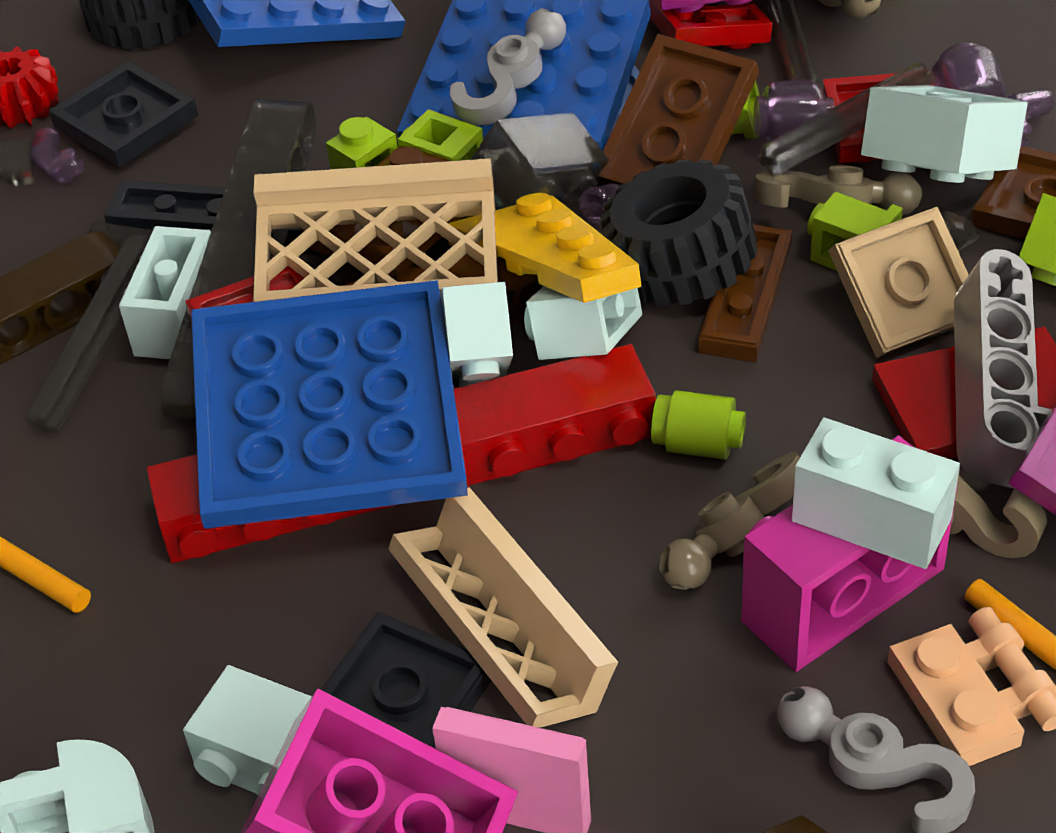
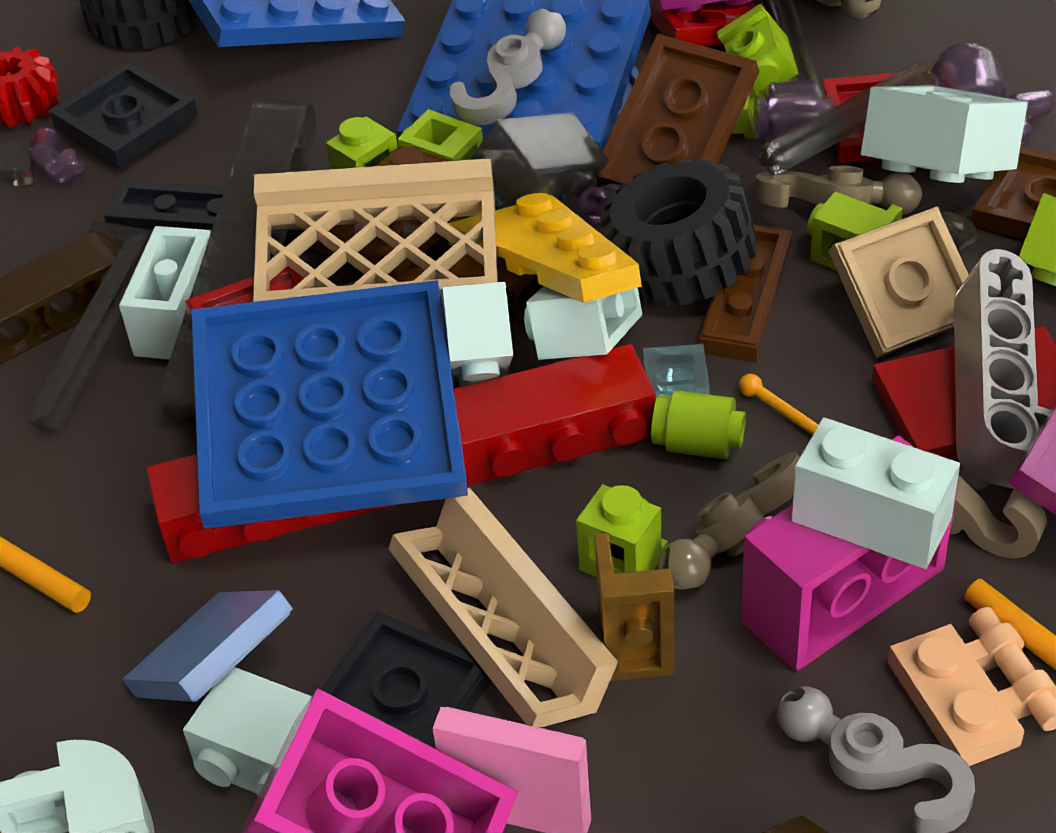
none -> medium blue tile [122,590,293,702]
none -> lime brick [576,484,668,577]
none -> pearl gold panel [594,533,675,681]
none -> clear light blue plate [643,344,709,399]
none -> lime brick [717,4,799,99]
none -> light orange hinge [738,373,819,435]

